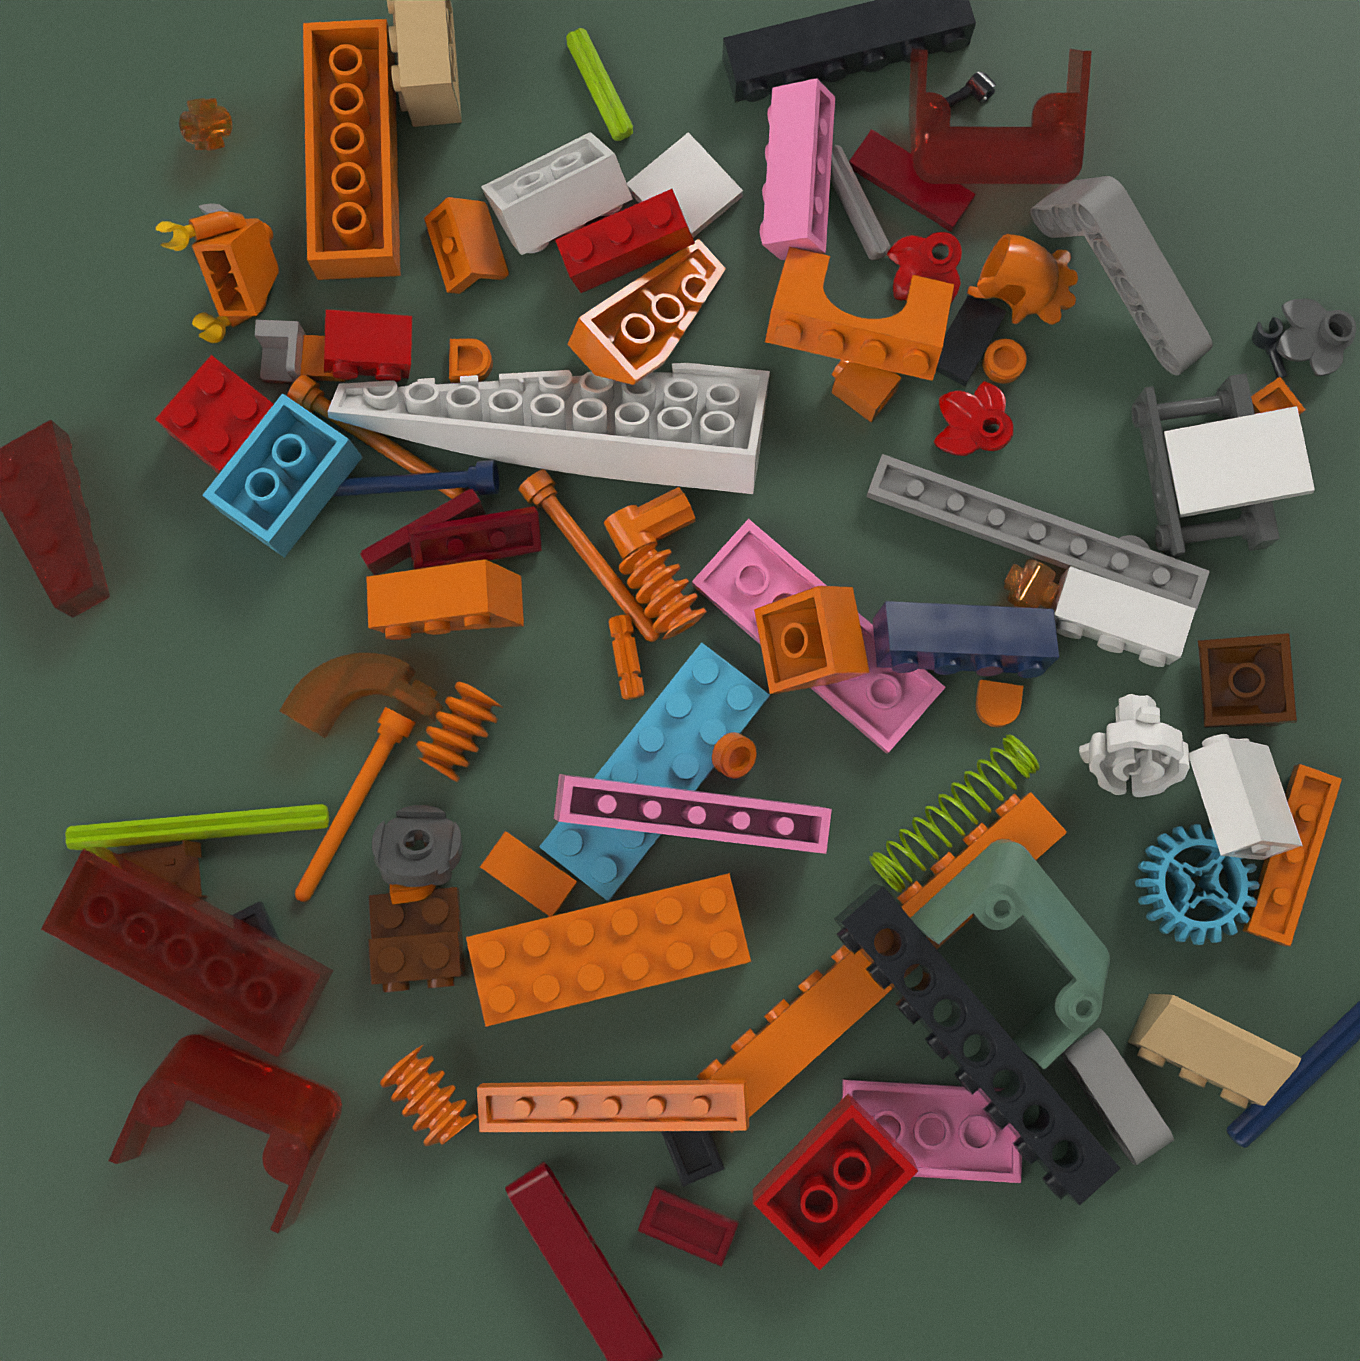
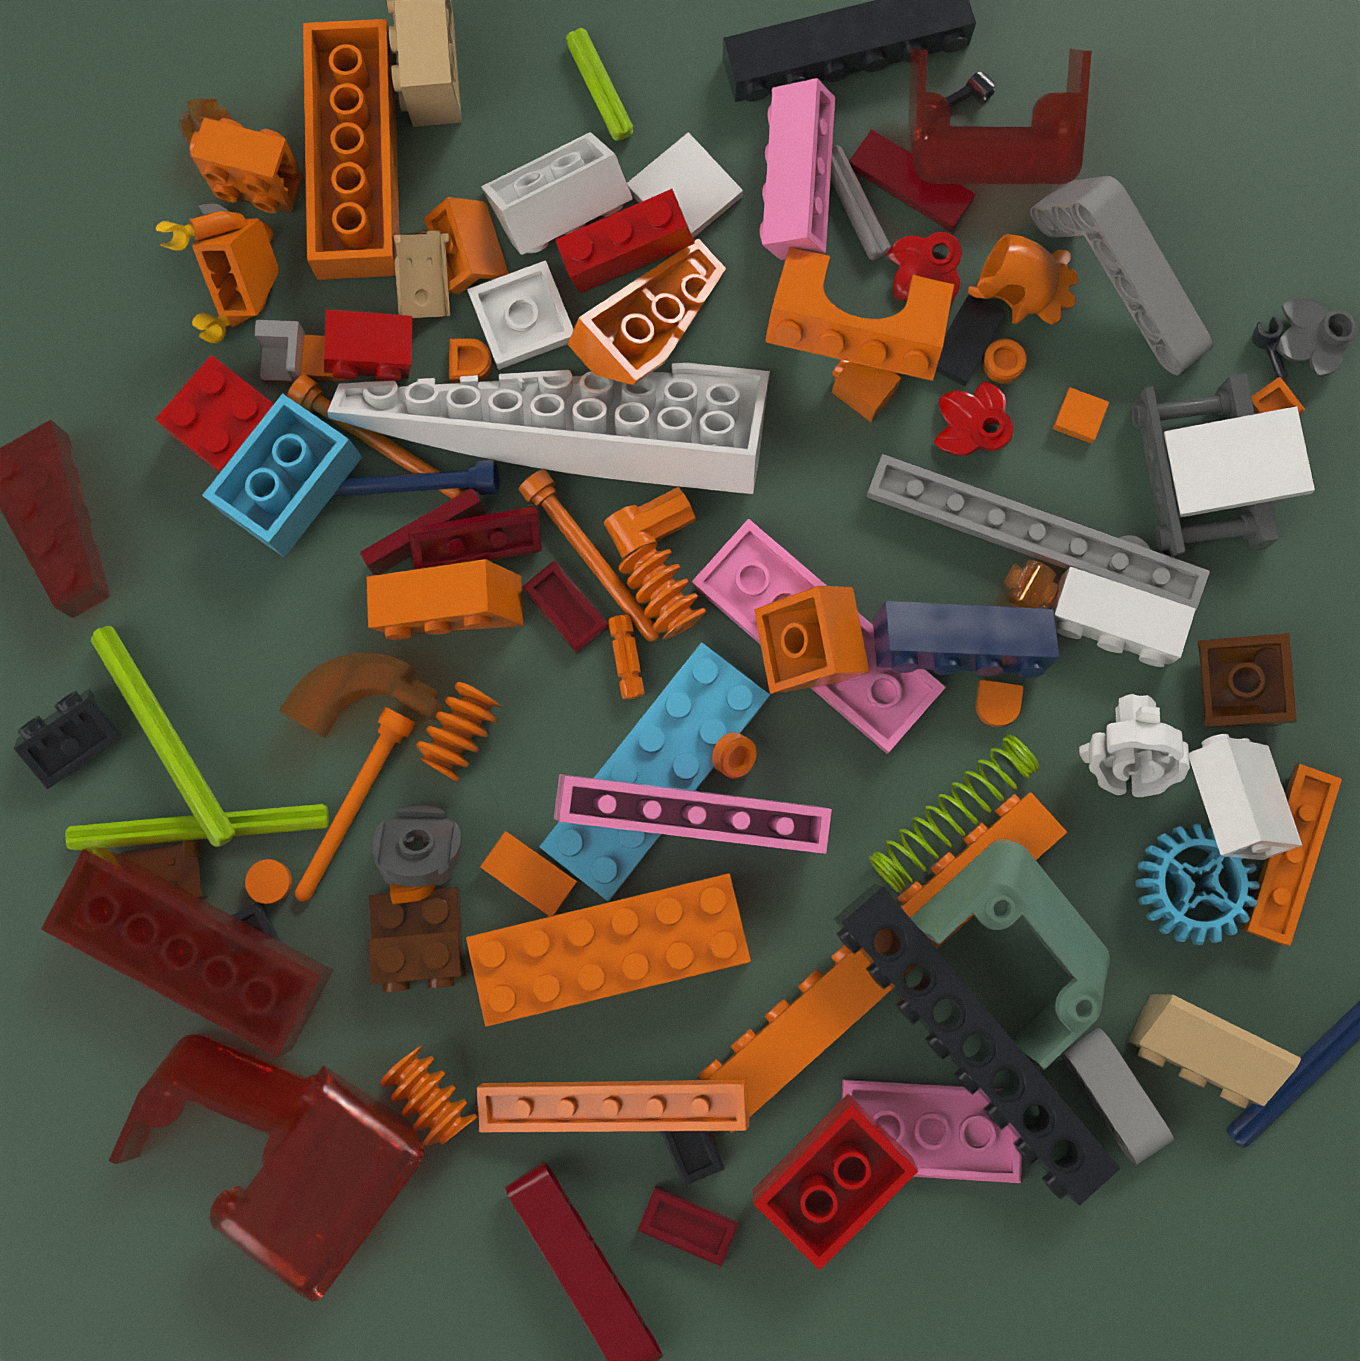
none -> black bracket [14,689,122,789]
none -> lime axle [91,626,235,847]
none -> orange brick [190,117,304,213]
none -> clear red windscreen [209,1065,425,1302]
none -> orange tile [245,859,293,904]
none -> tan piece [393,231,450,318]
none -> white plate [467,260,573,370]
none -> dark red tile [521,560,609,654]
none -> orange tile [1052,387,1109,444]

